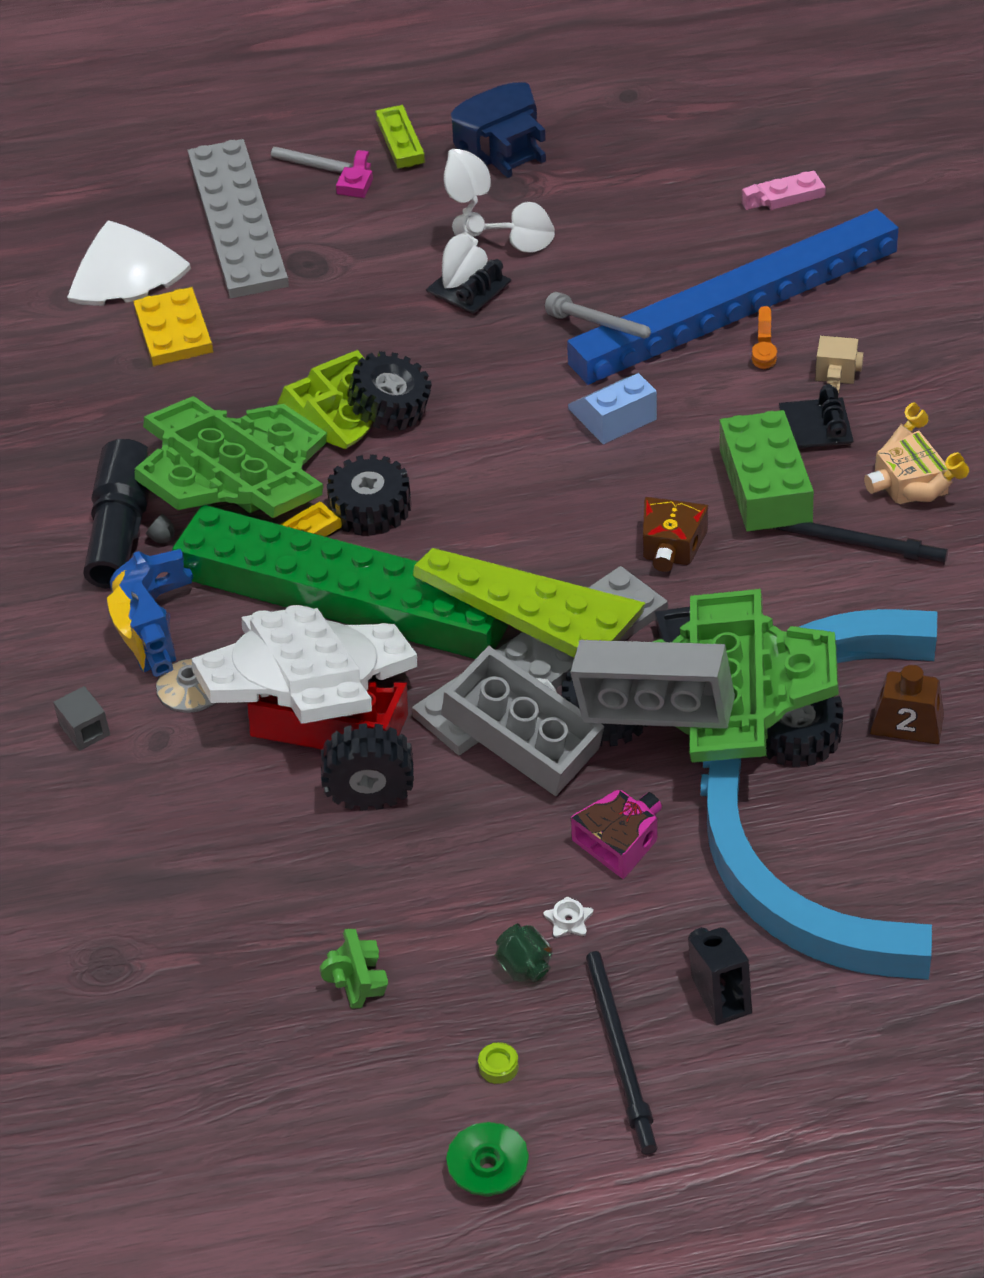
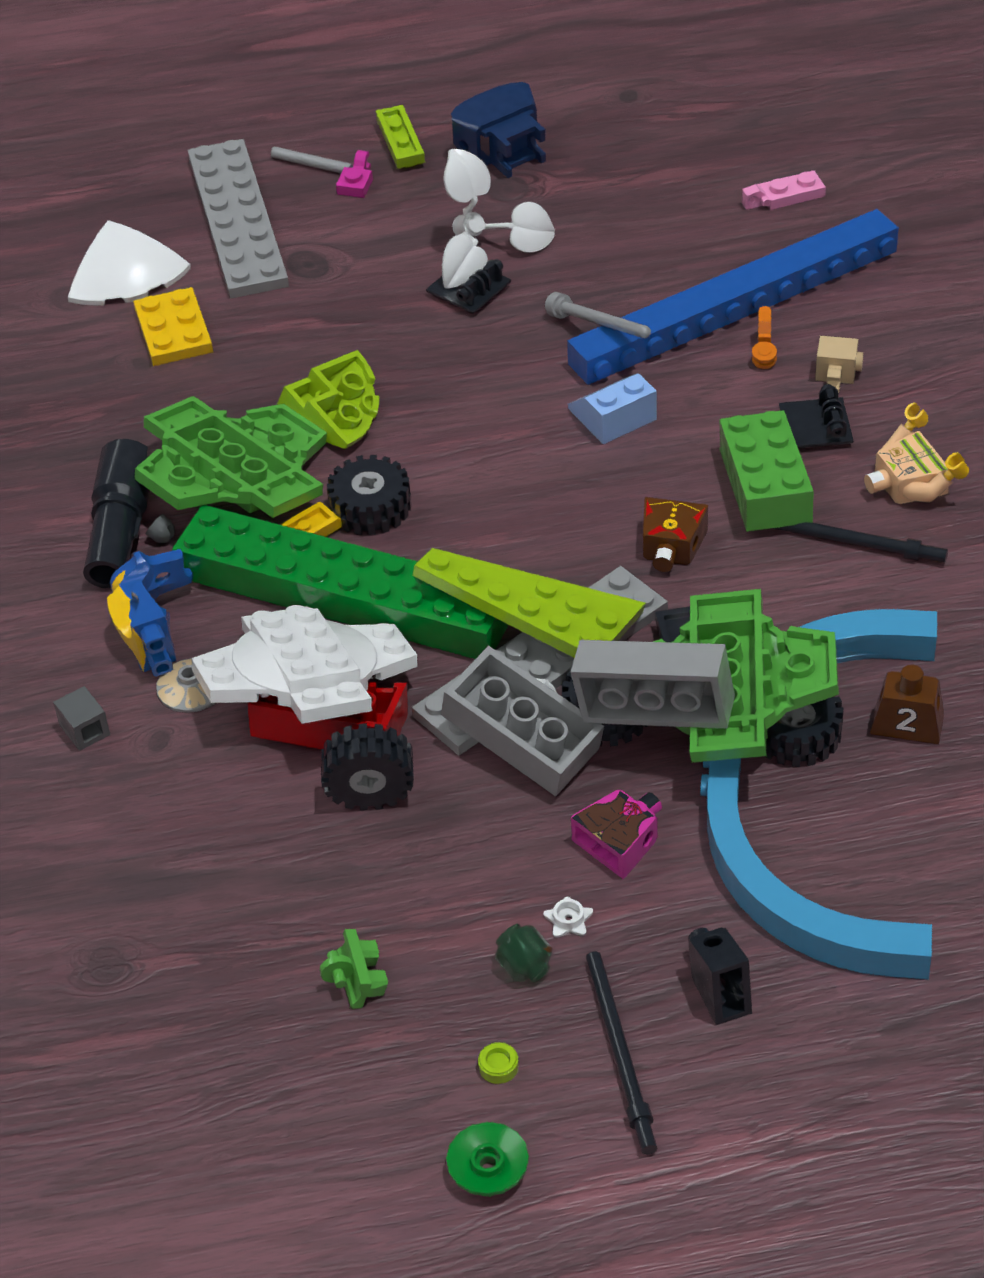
black wheel [347,351,432,431] -> none

